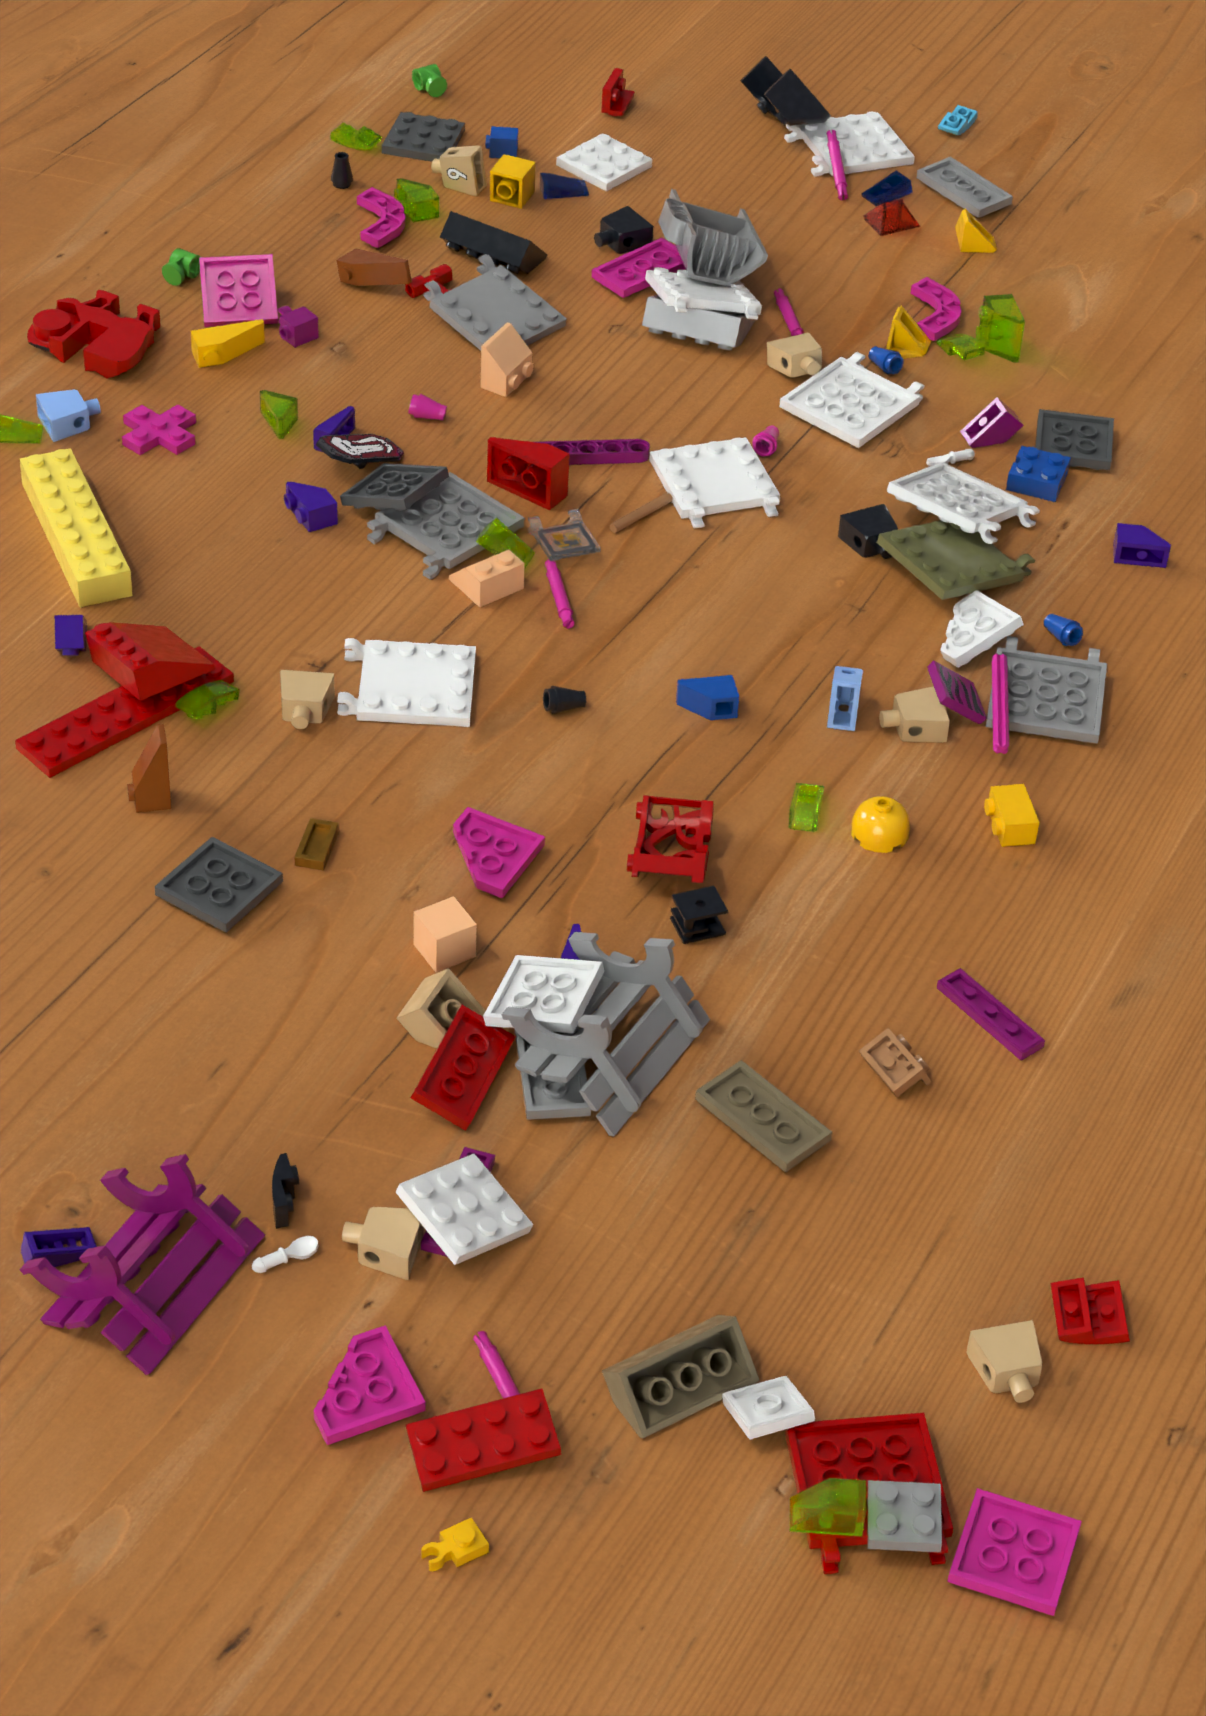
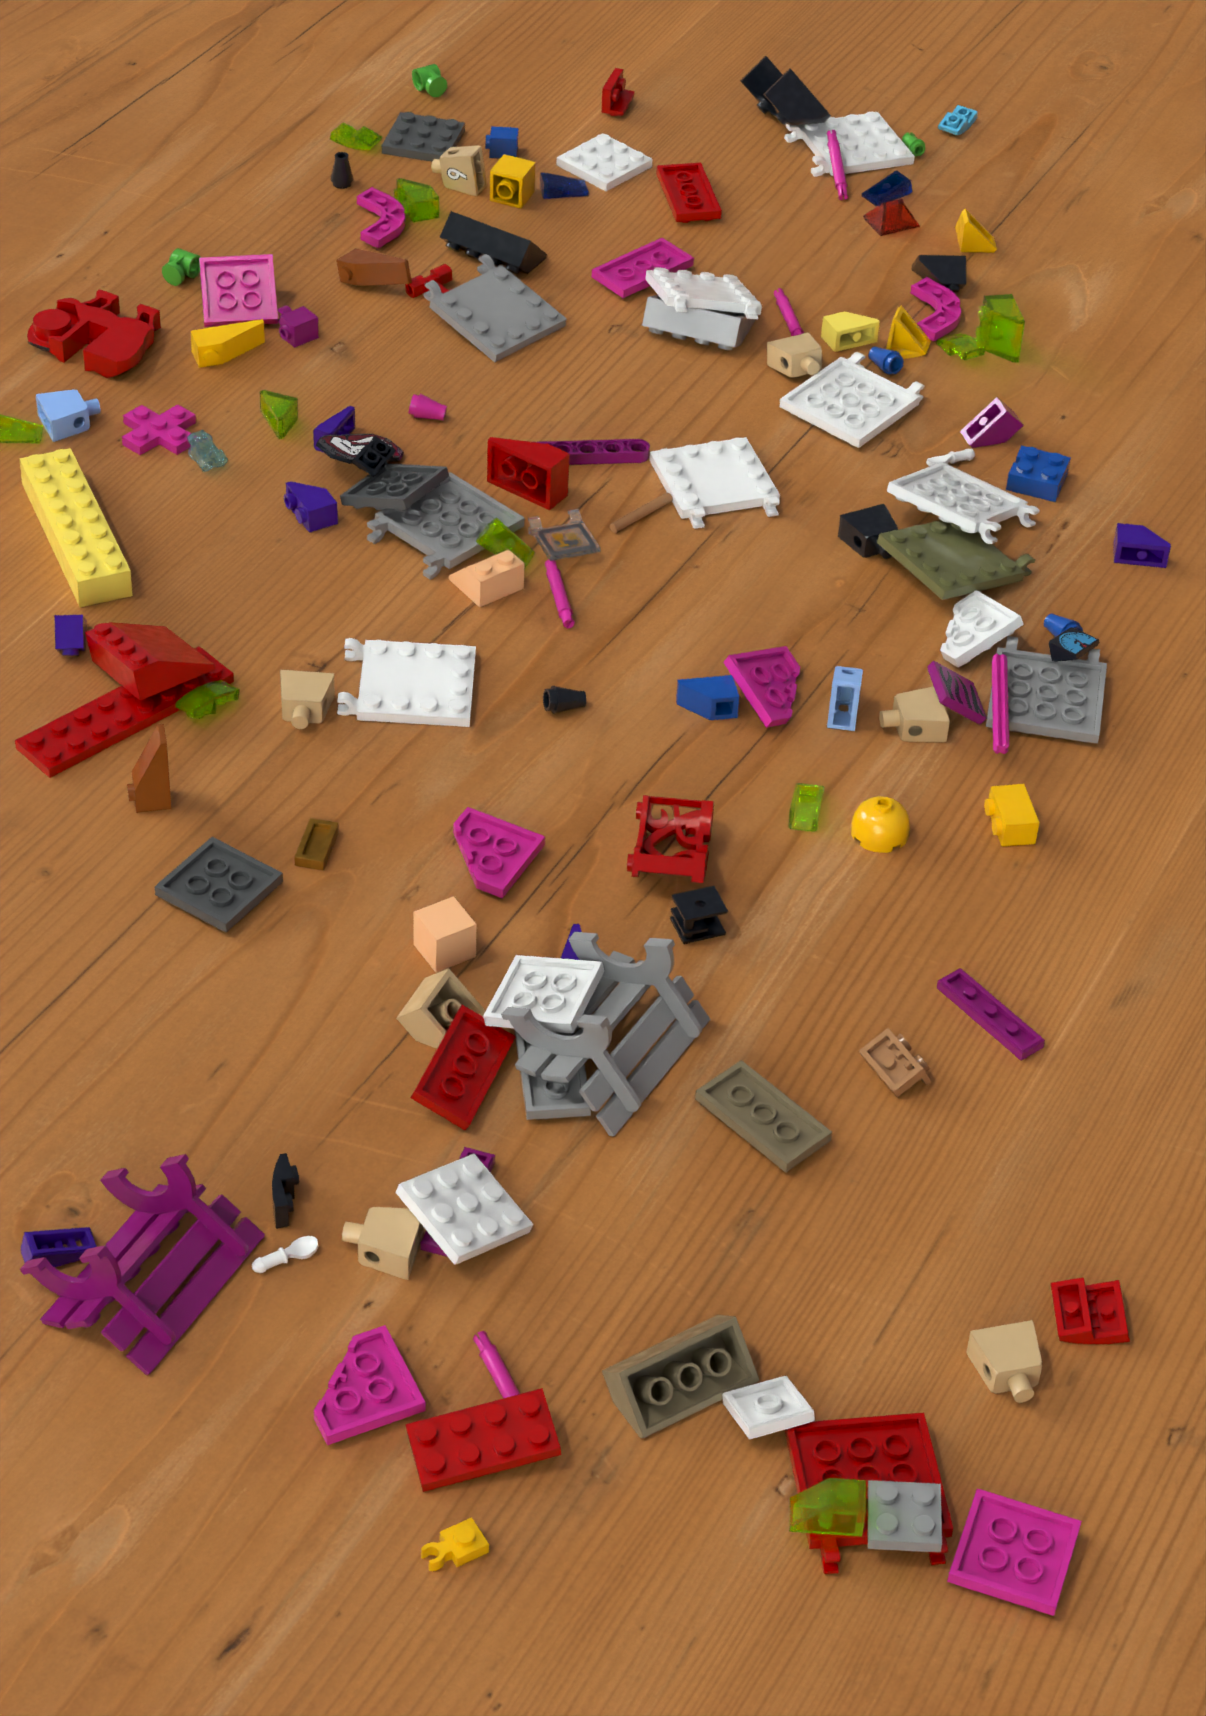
light nougat slope [480,322,534,397] -> none
black torso [594,206,654,254] -> none
light grey panel [658,189,768,286] -> none
dark pink cone [752,426,779,456] -> none
light grey plate [916,157,1013,218] -> none
dark grey plate [1035,409,1114,470] -> none
none -> clear light blue plate [187,430,228,472]
none -> black slope [352,436,396,477]
none -> red plate [656,162,722,223]
none -> dark pink plate [723,646,800,728]
none -> light yellow slope [821,311,880,352]
none -> bright green pin [902,132,925,156]
none -> black slope [912,255,966,293]
none -> slope [1049,627,1100,662]

